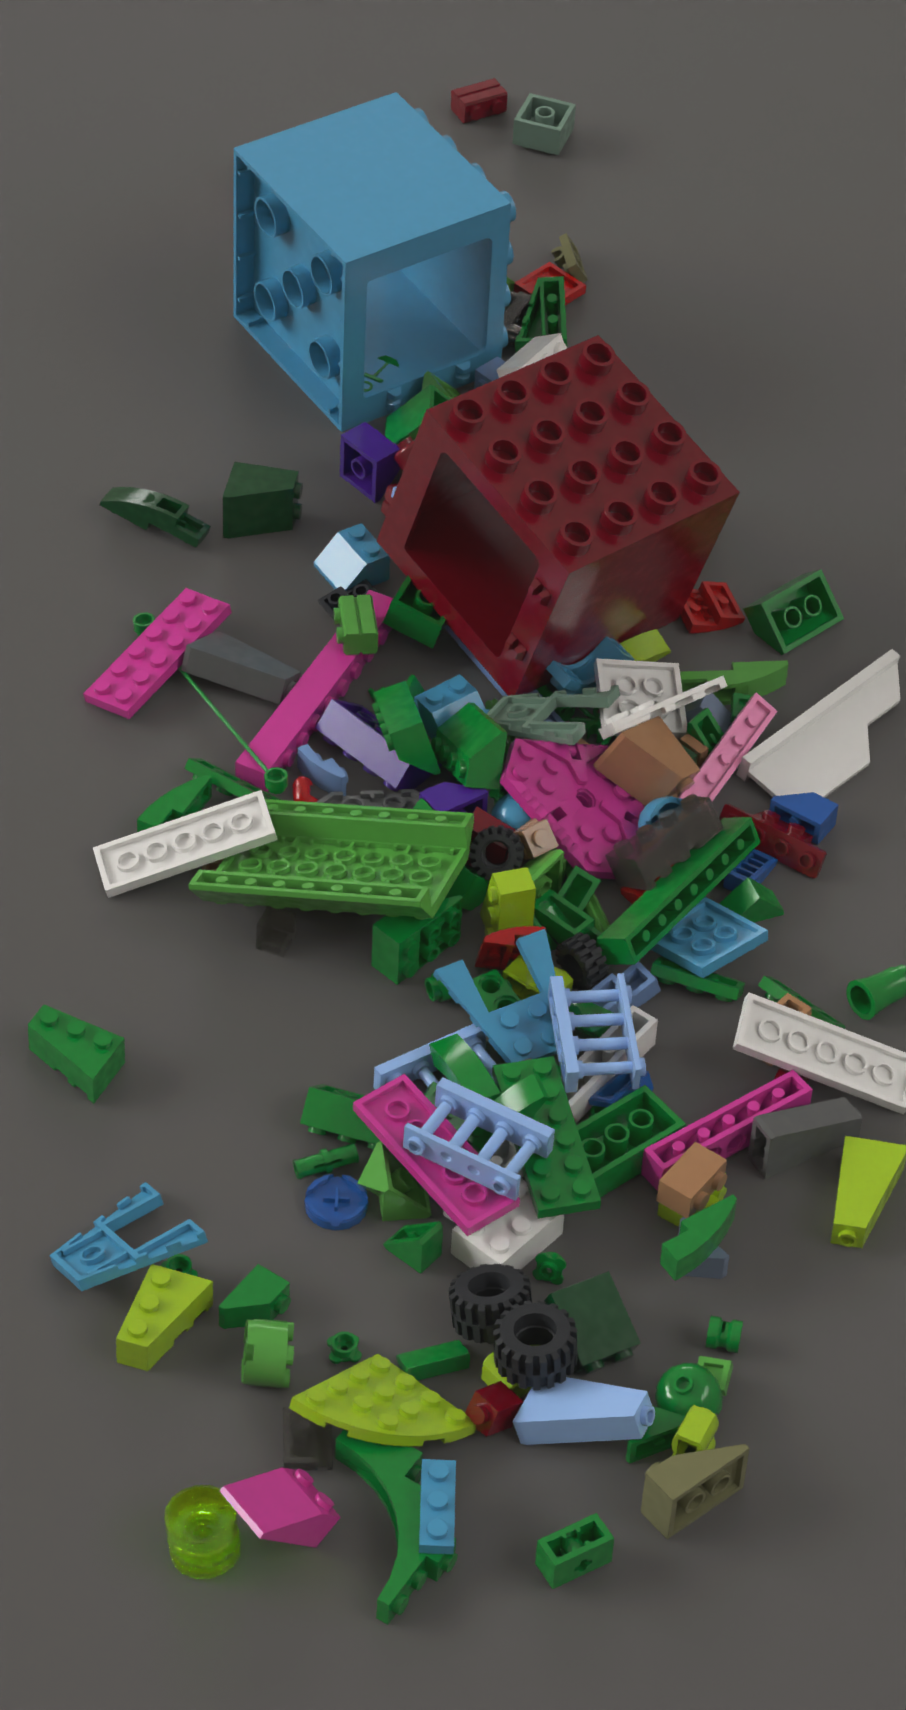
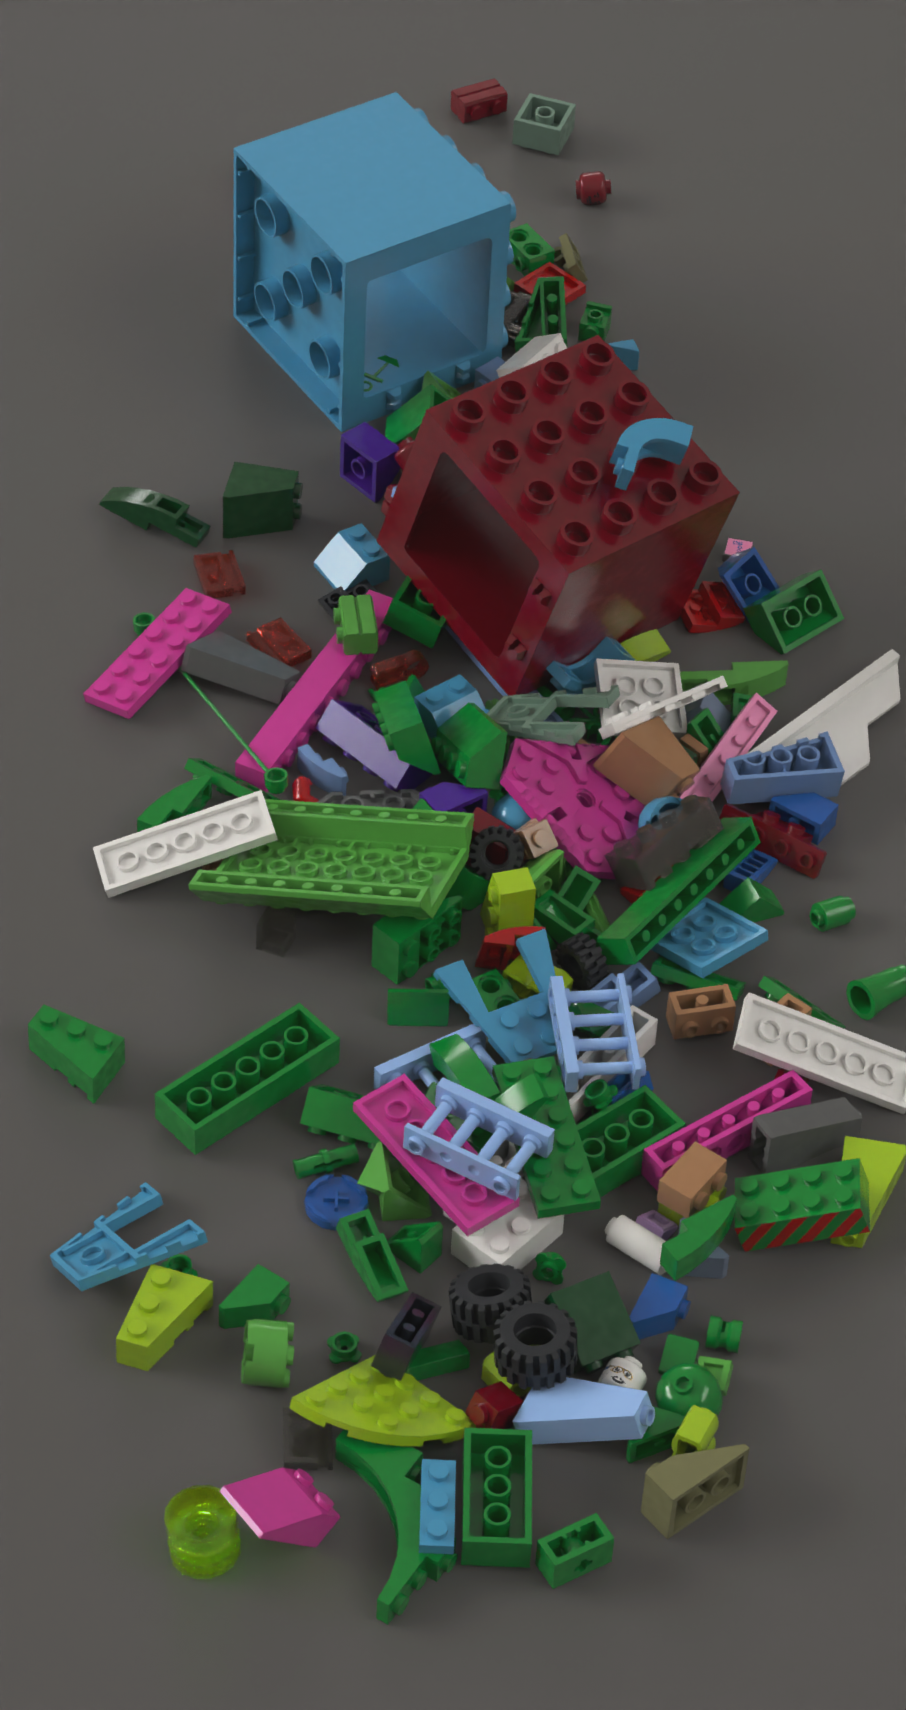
none -> green brick [155,1002,340,1155]
none -> clear red plate [193,550,246,599]
none -> clear red plate [247,617,312,667]
none -> green slope [336,1209,408,1303]
none -> clear red piece [370,650,429,691]
none -> black brick [371,1292,442,1381]
none -> green slope [387,988,449,1027]
none -> green brick [461,1427,532,1568]
none -> green brick [509,223,555,276]
none -> dark red head [575,171,612,205]
none -> green brick [578,301,612,341]
none -> green plate [583,1079,618,1111]
none -> white head [598,1356,647,1390]
none -> white brick [605,1215,666,1275]
none -> dark azure slope [609,339,639,370]
none -> dark azure arch [609,418,694,491]
none -> blue slope [629,1273,691,1340]
none -> lavender slope [635,1210,678,1241]
none -> green slope [658,1334,700,1374]
none -> medium nougat brick [666,984,736,1039]
none -> blue slope [718,547,779,622]
none -> medium blue wedge [720,731,845,804]
none -> bright pink tile [722,537,754,562]
none -> green brick [735,1158,870,1252]
none -> green brick [809,895,856,932]

